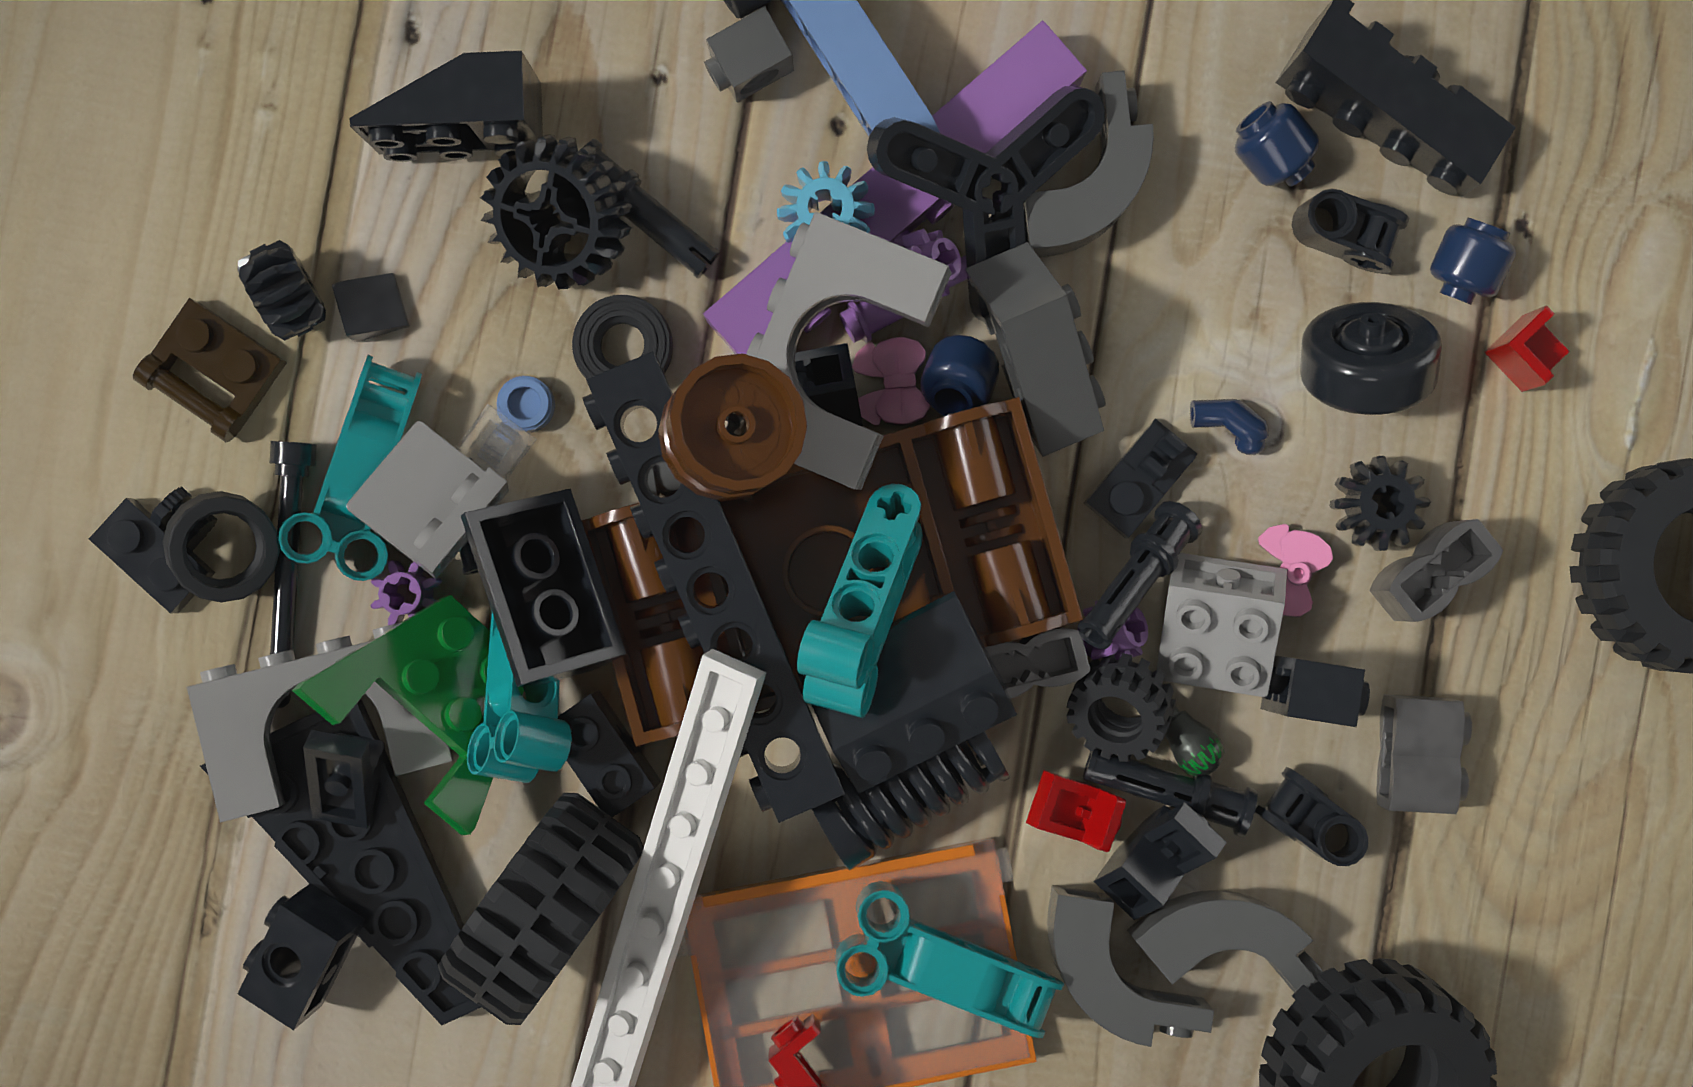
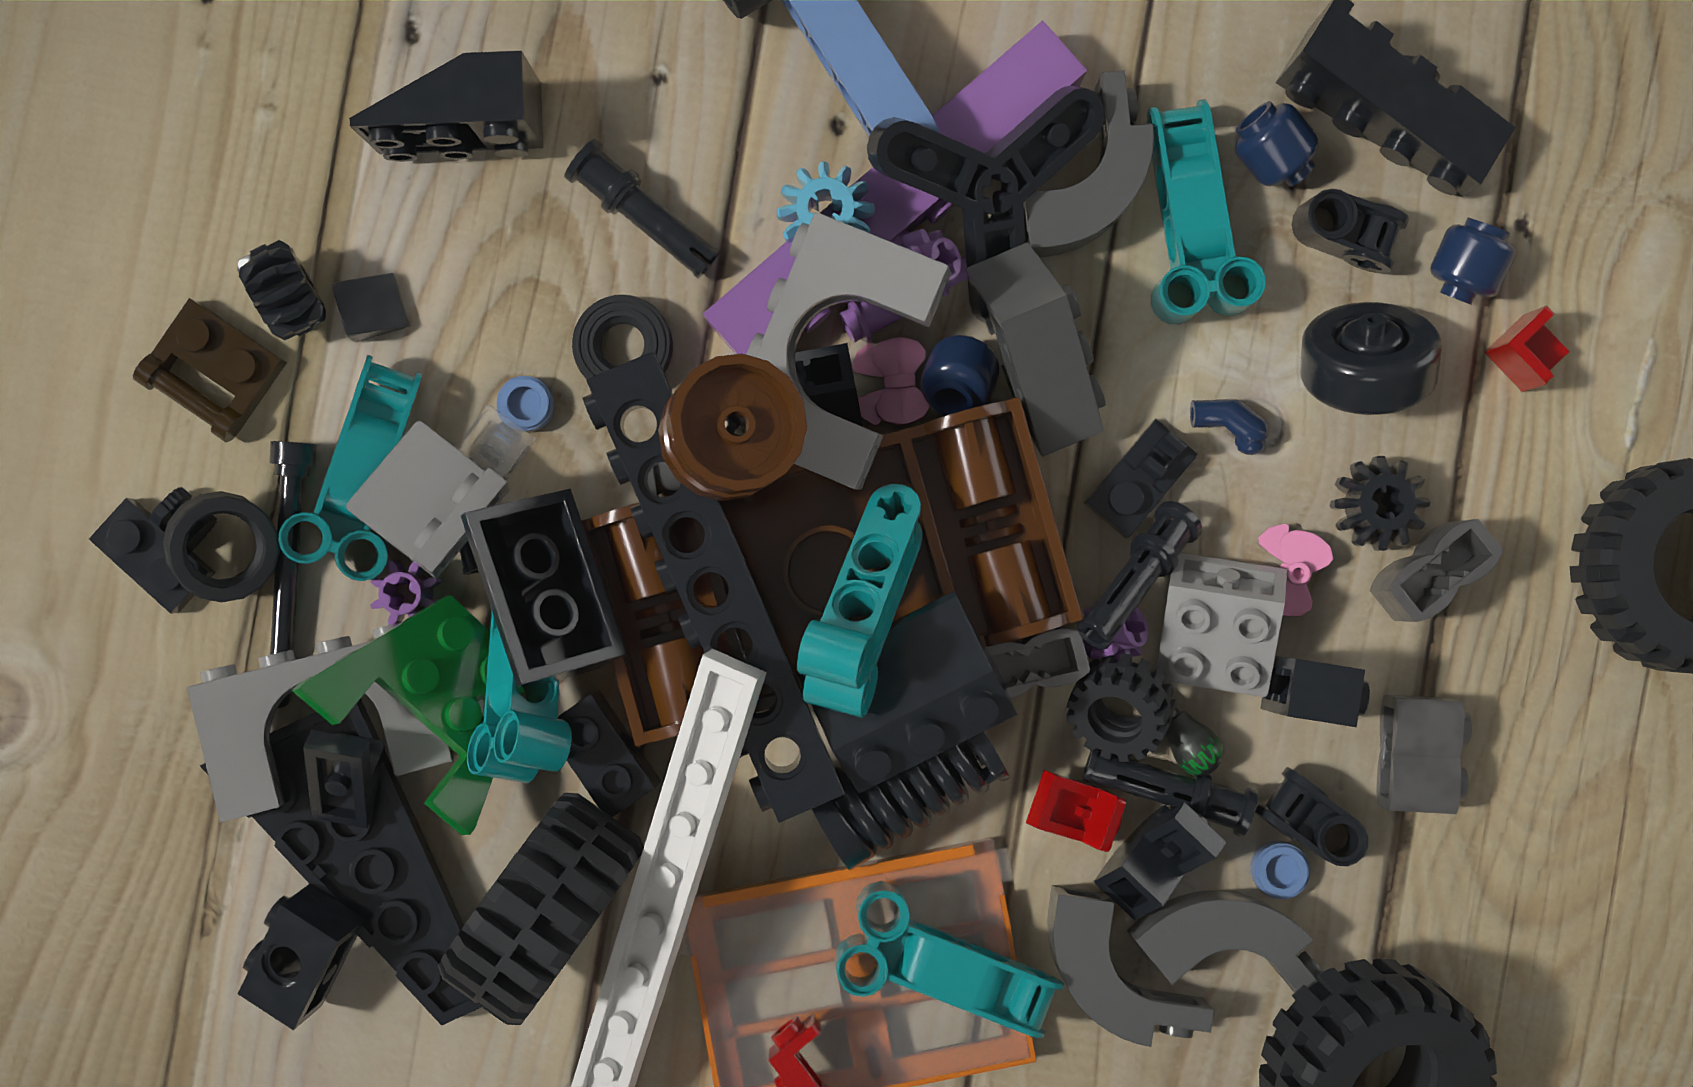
black gear [480,135,632,290] -> none
dark grey brick [704,6,794,103] -> none
none -> teal piece [1147,99,1266,325]
none -> medium blue tile [1250,841,1310,899]

